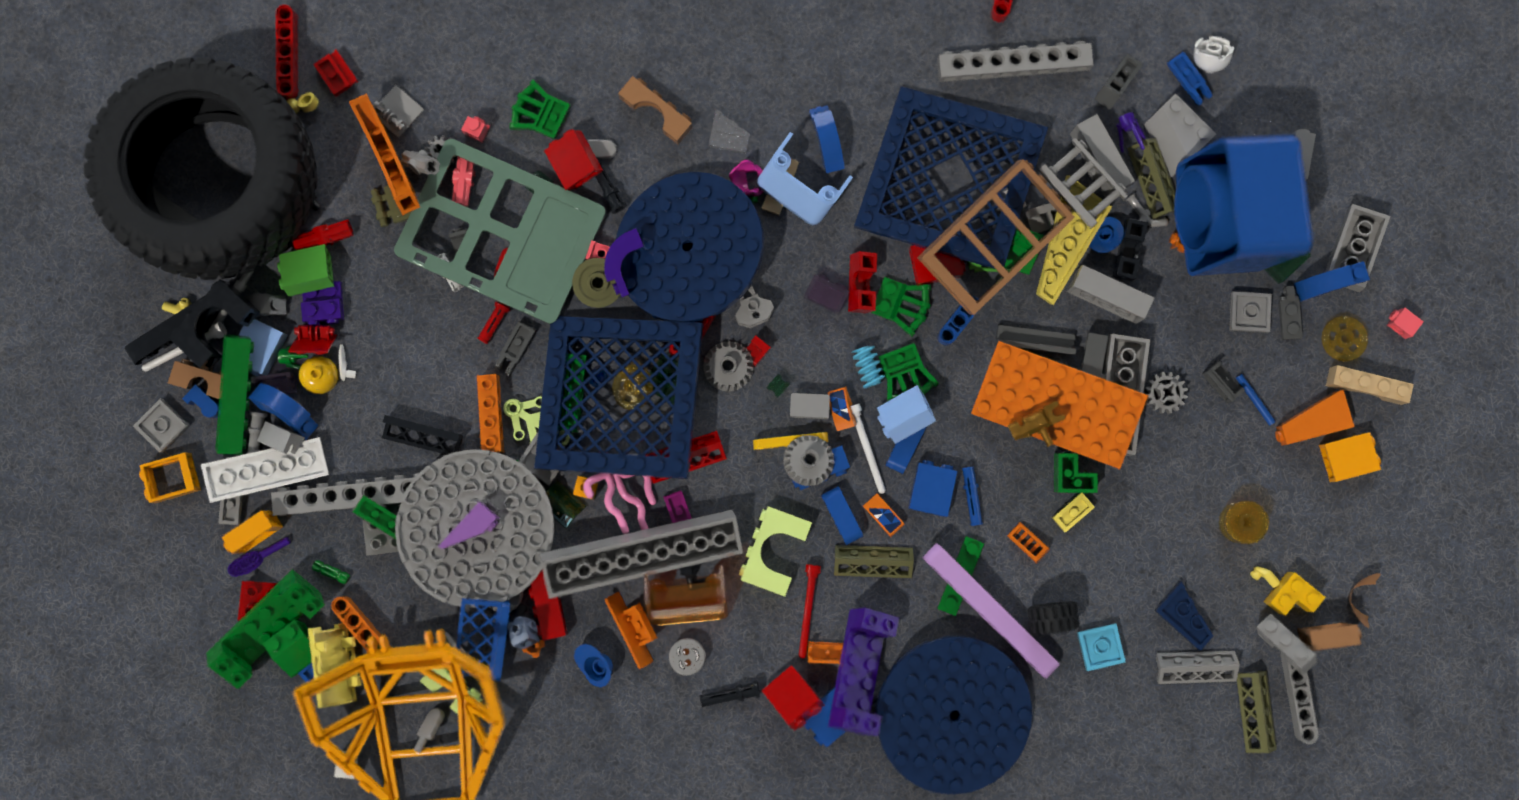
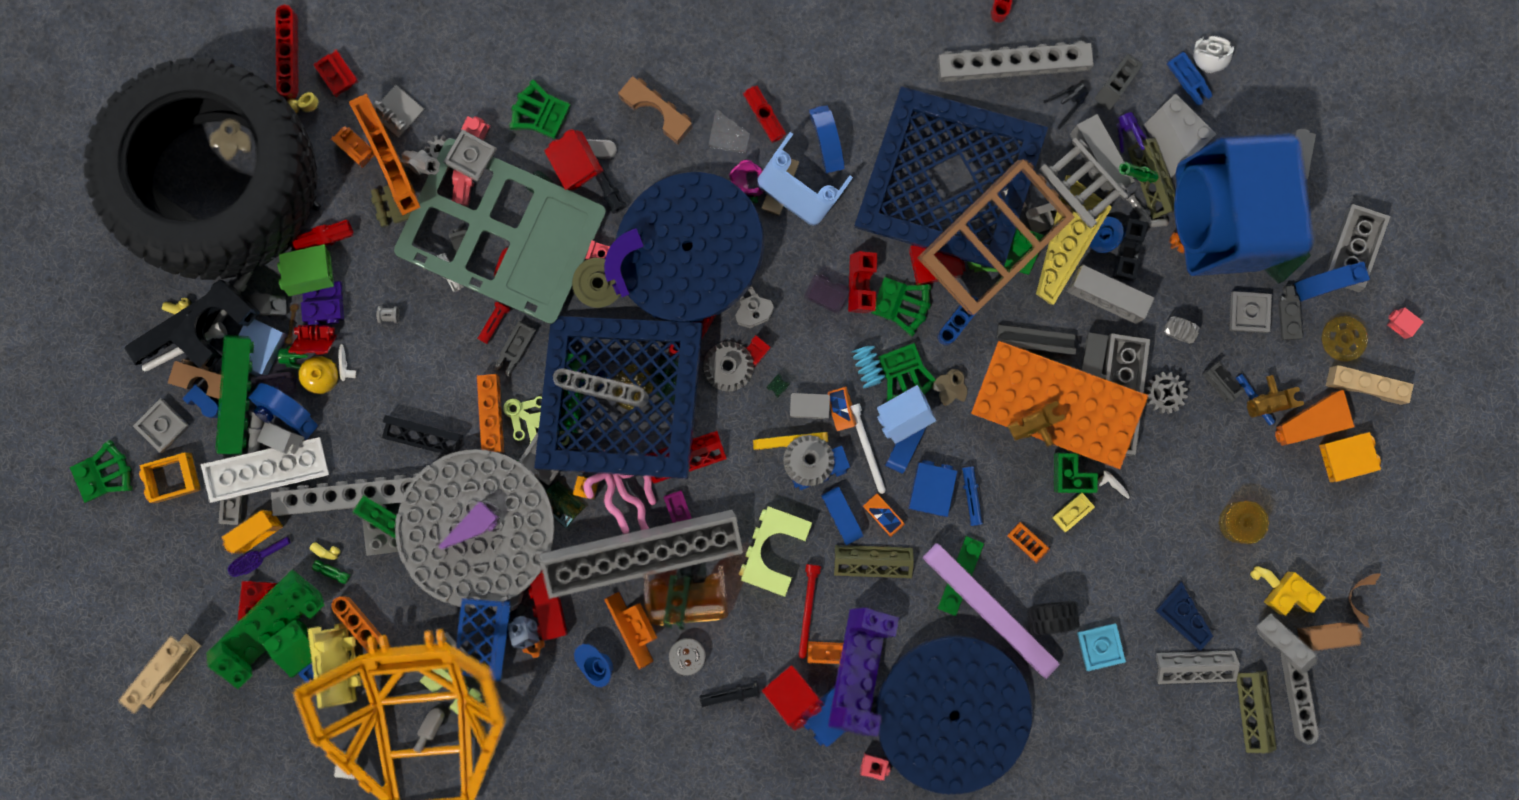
none -> green plate [69,440,133,503]
none -> tan fence [119,634,202,713]
none -> dark tan plate [210,120,251,160]
none -> clear blue tile [253,406,274,424]
none -> clear orange hinge [285,305,298,344]
none -> light yellow arm [310,542,341,560]
none -> orange hinge [331,126,375,168]
none -> light grey bush [376,306,400,324]
none -> light grey plate [443,129,497,182]
none -> light grey beam [553,369,649,407]
none -> clear green piece [663,575,691,630]
none -> red piece [743,85,786,143]
none -> coral brick [860,753,891,780]
none -> dark tan plate [932,369,967,406]
none -> black plant [1043,83,1089,129]
none -> white bar [1098,470,1130,499]
none -> green pin [1119,162,1159,183]
none -> light grey gear [1164,316,1200,344]
none -> pearl gold piece [1247,375,1304,417]

